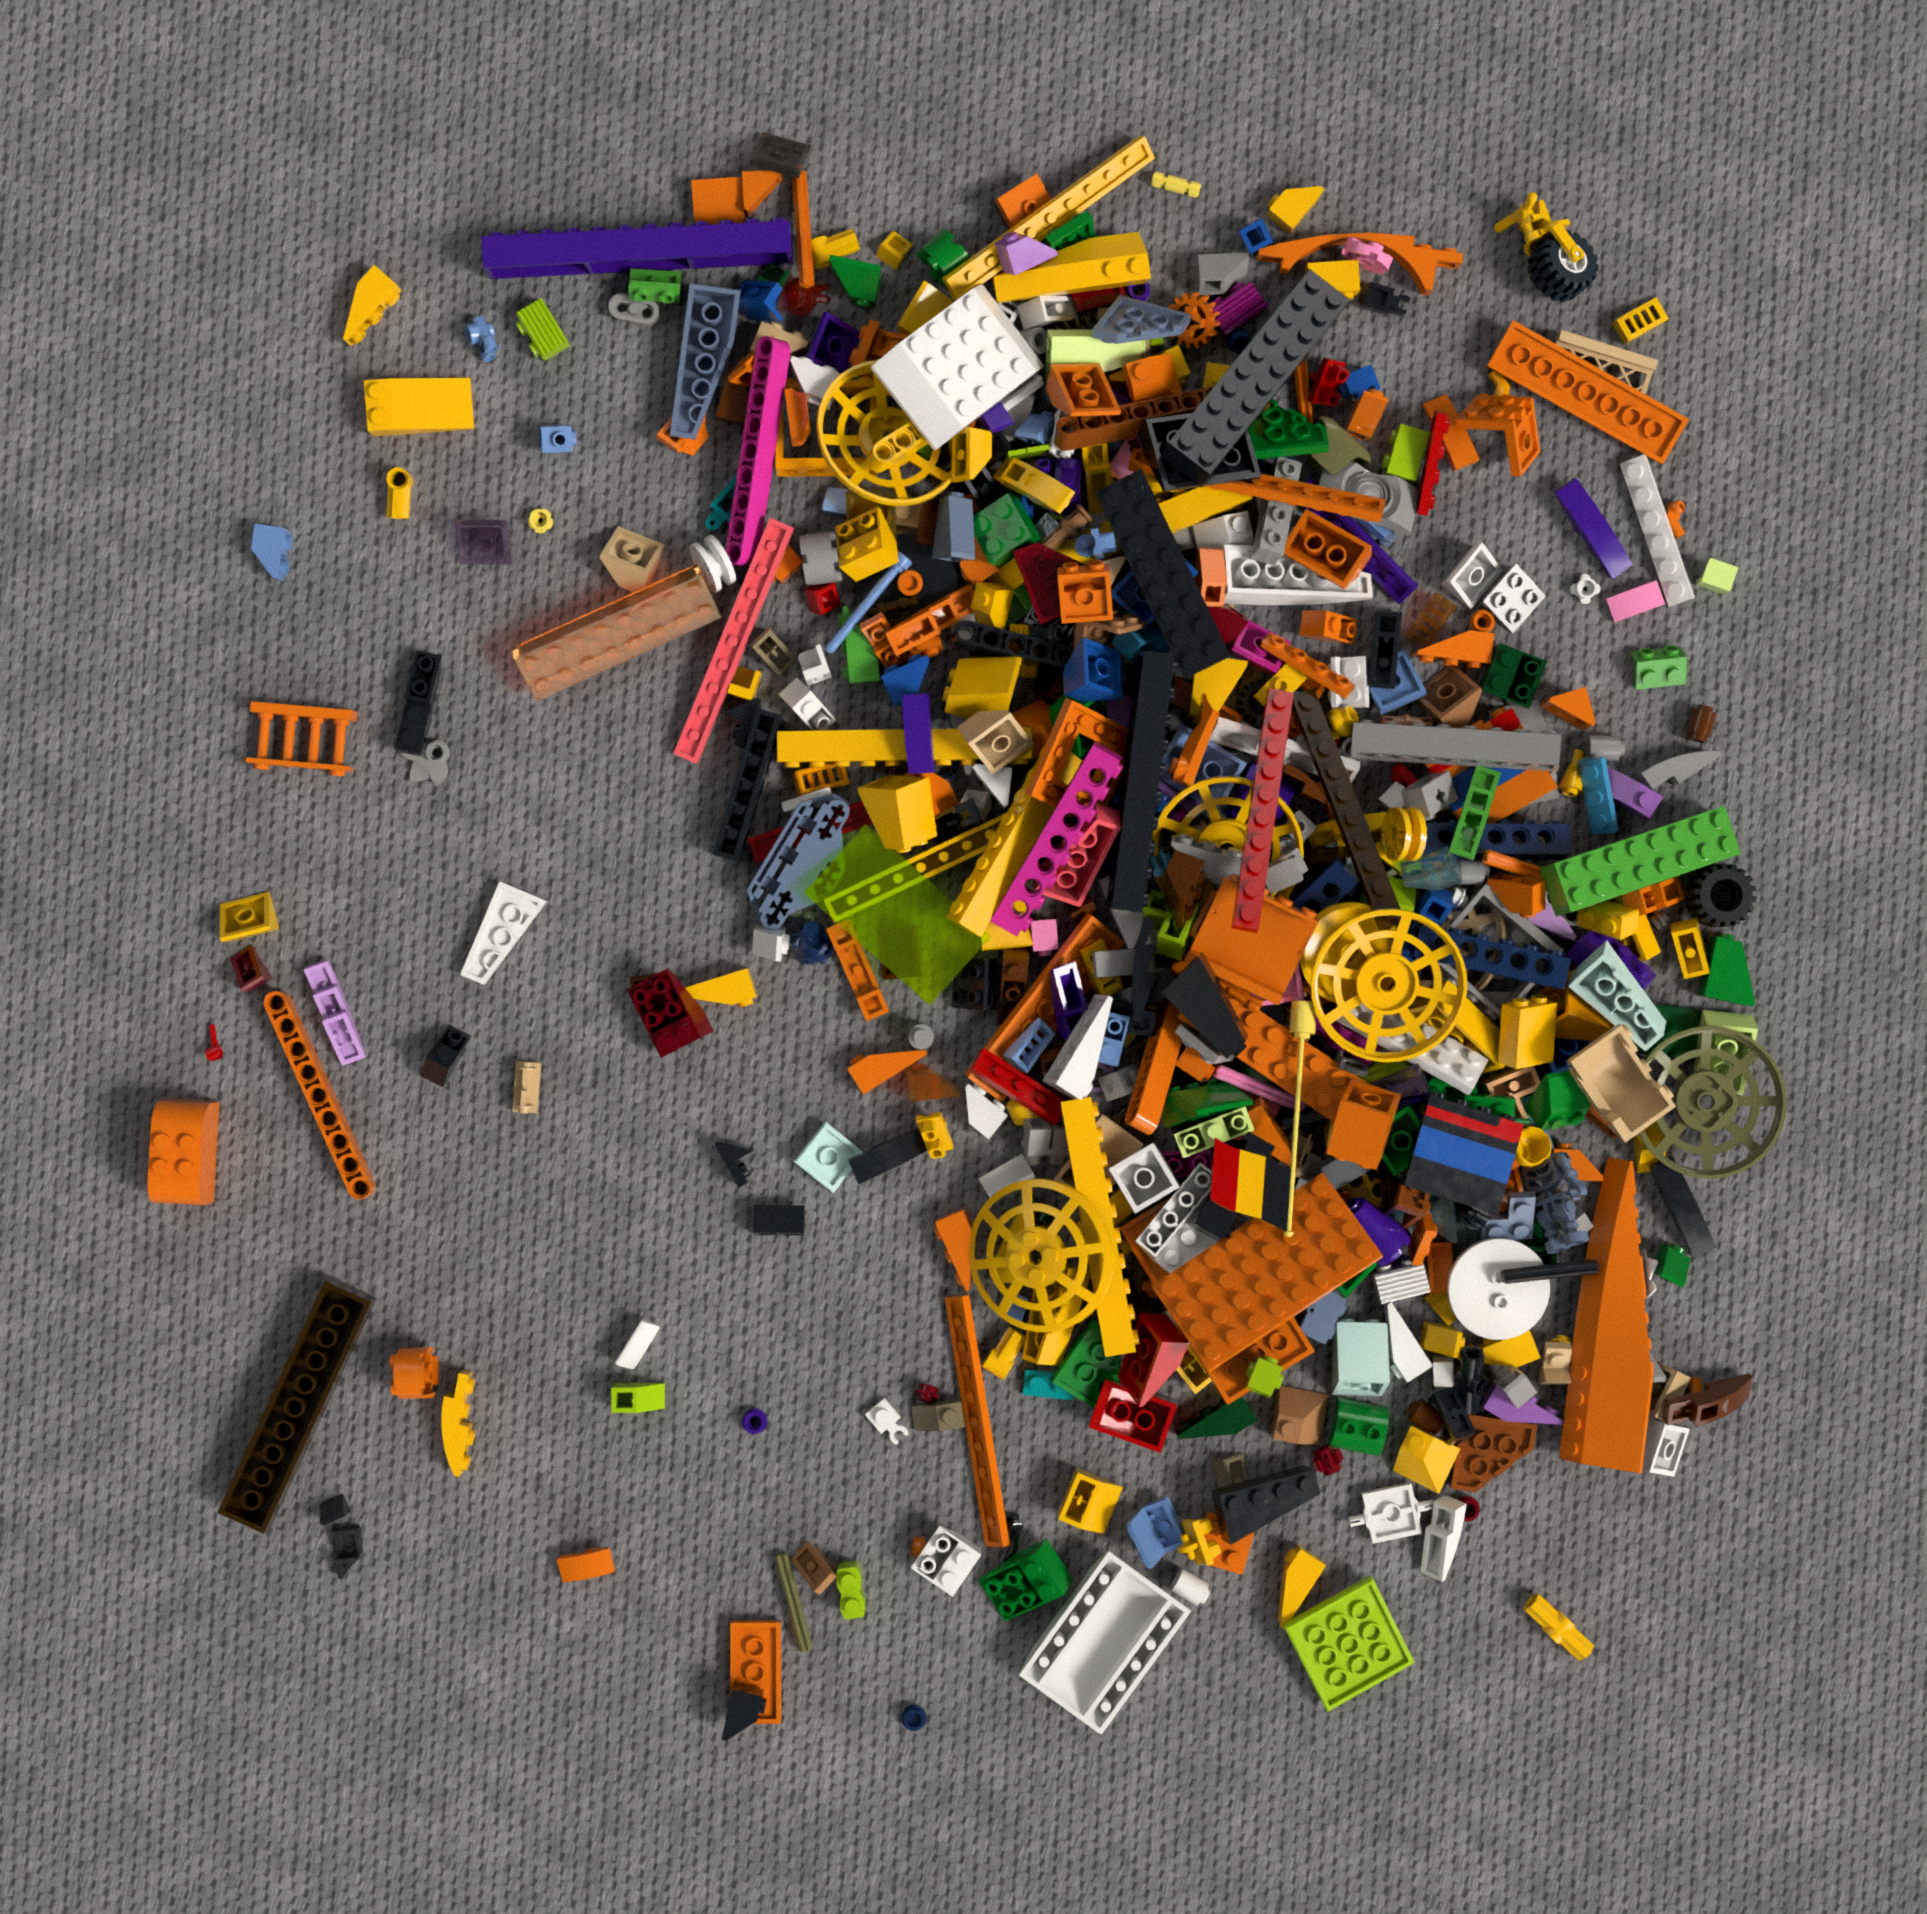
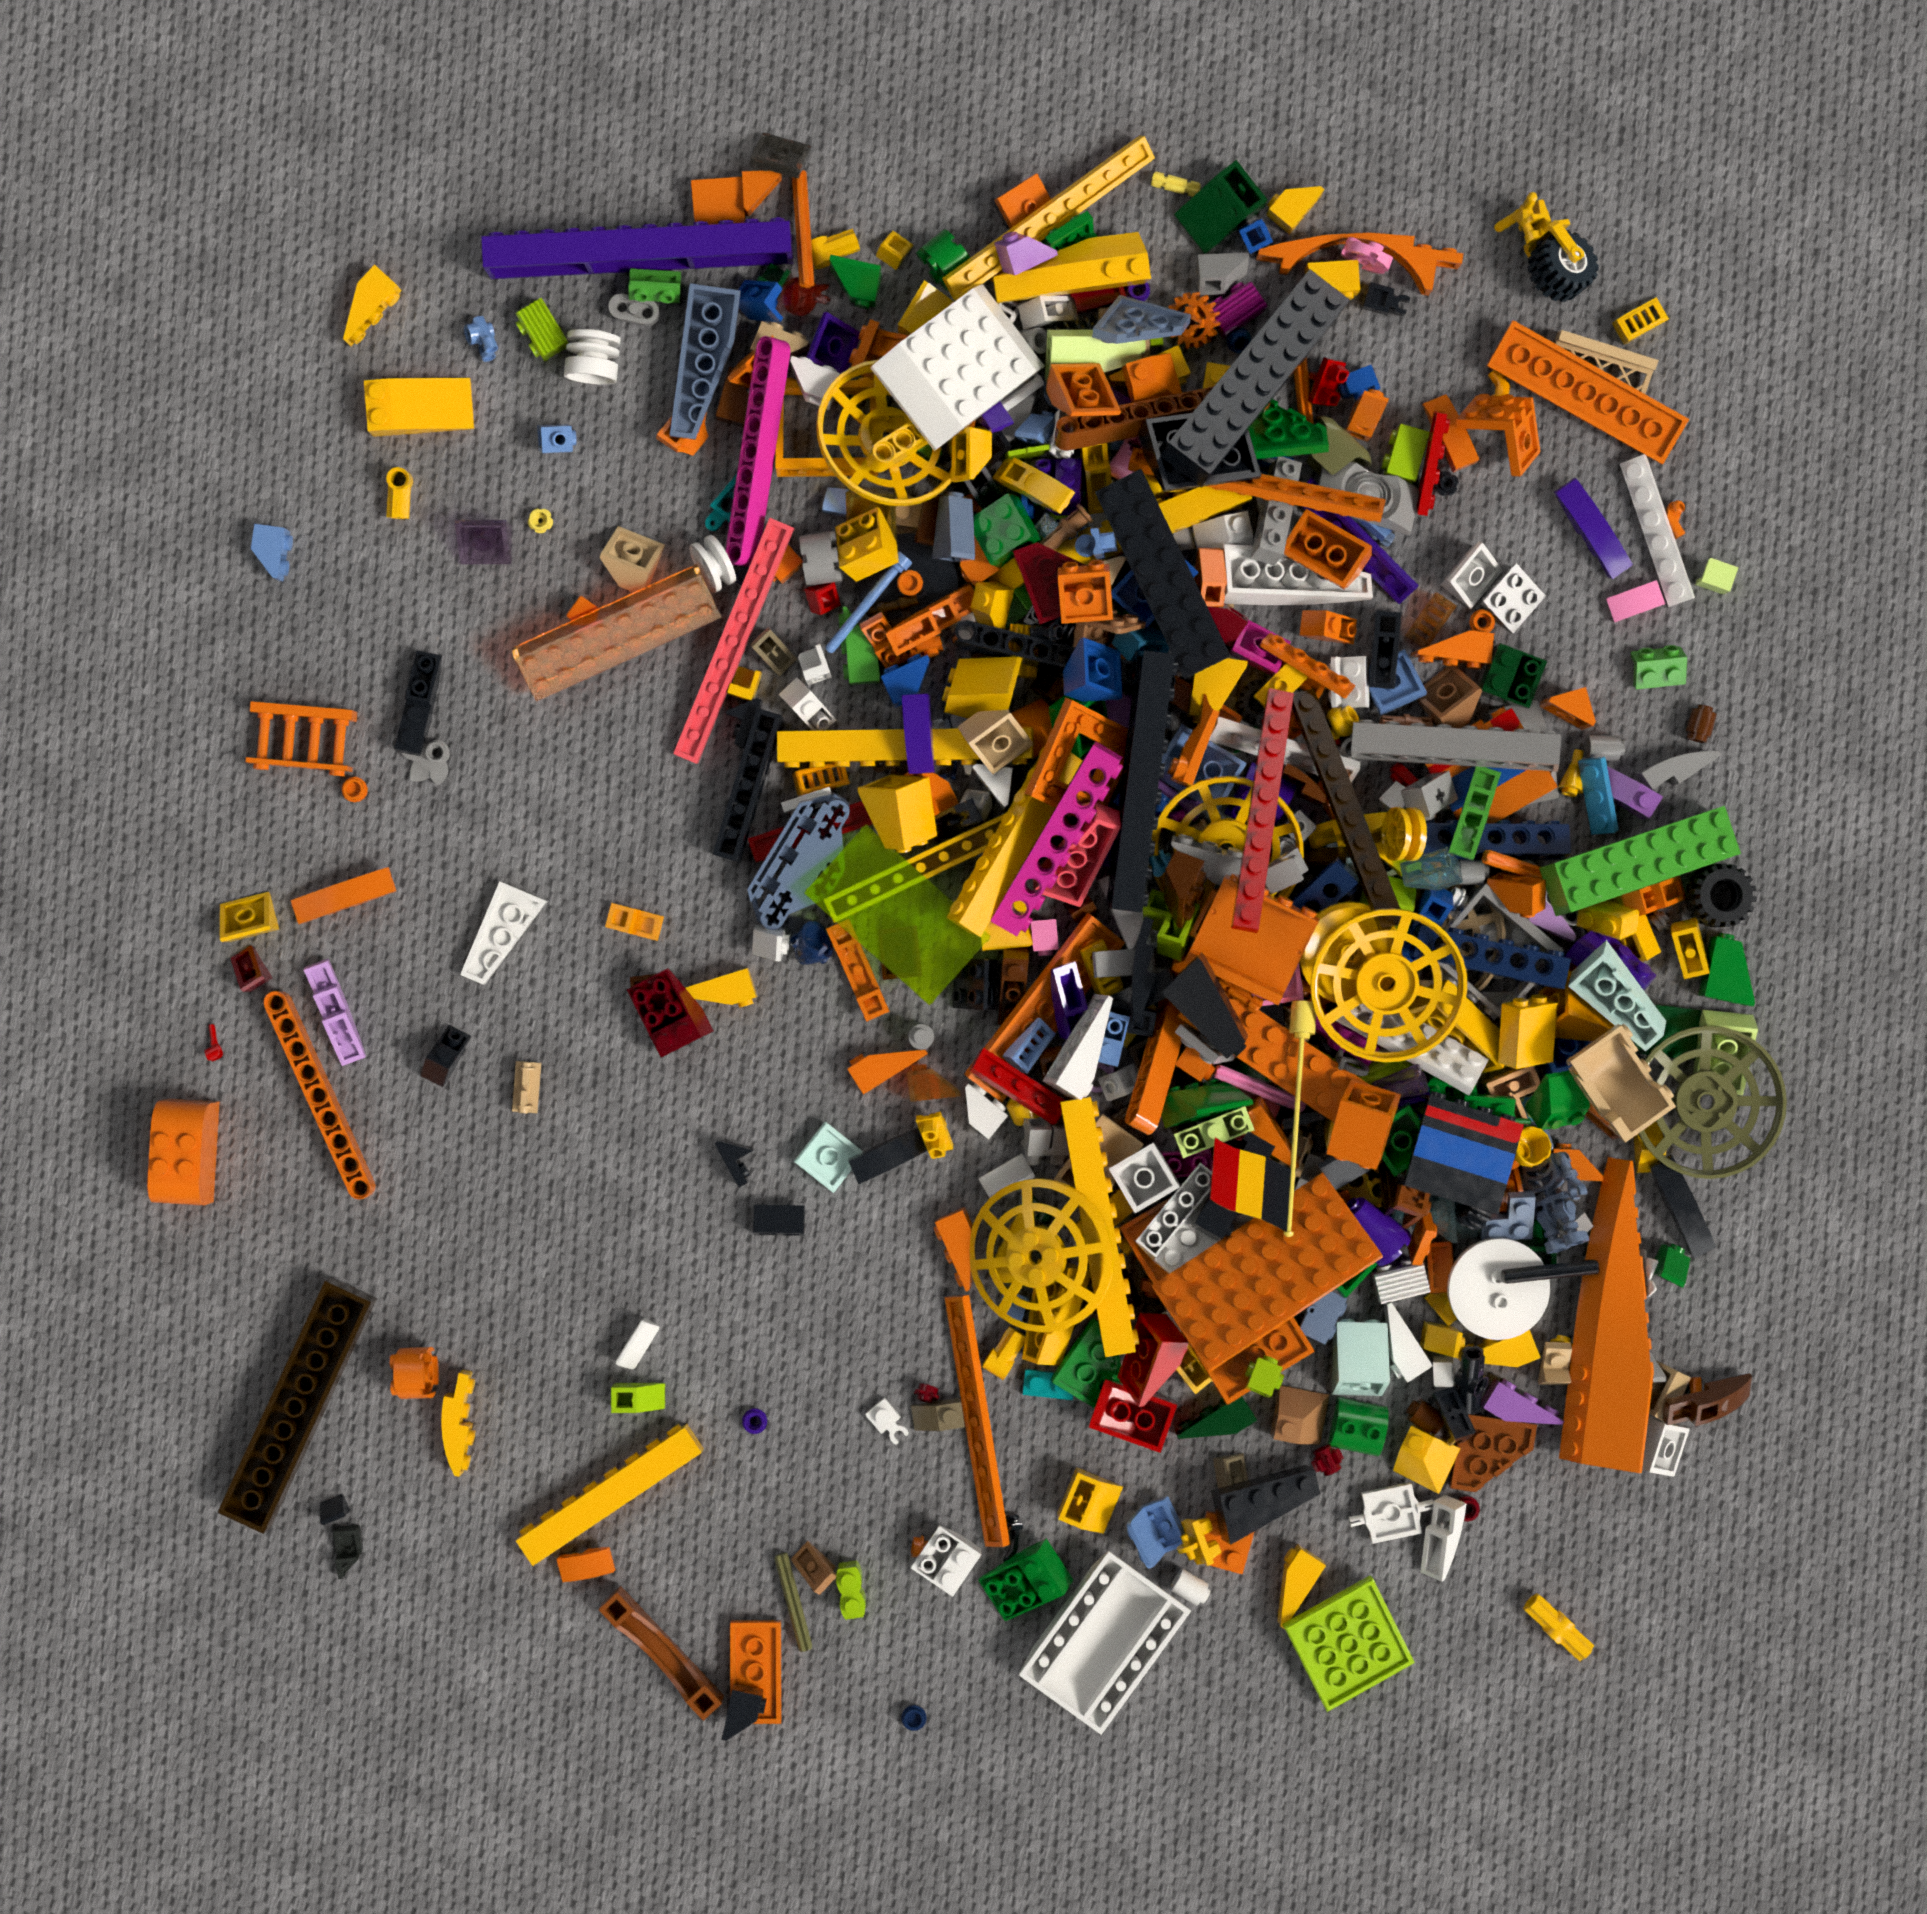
orange slope [784,388,811,447] -> none
light grey slope [1493,1365,1537,1409] -> none
white plate [1570,574,1600,604] -> none
none -> orange slope [290,867,396,924]
none -> orange plate [342,777,368,802]
none -> yellow brick [516,1424,704,1566]
none -> white wheel [564,329,621,385]
none -> orange slope [566,596,599,621]
none -> dark orange arch [598,1585,724,1721]
none -> light orange slope [605,903,664,941]
none -> dark green slope [1174,160,1268,254]
none -> black plate [1434,471,1459,496]

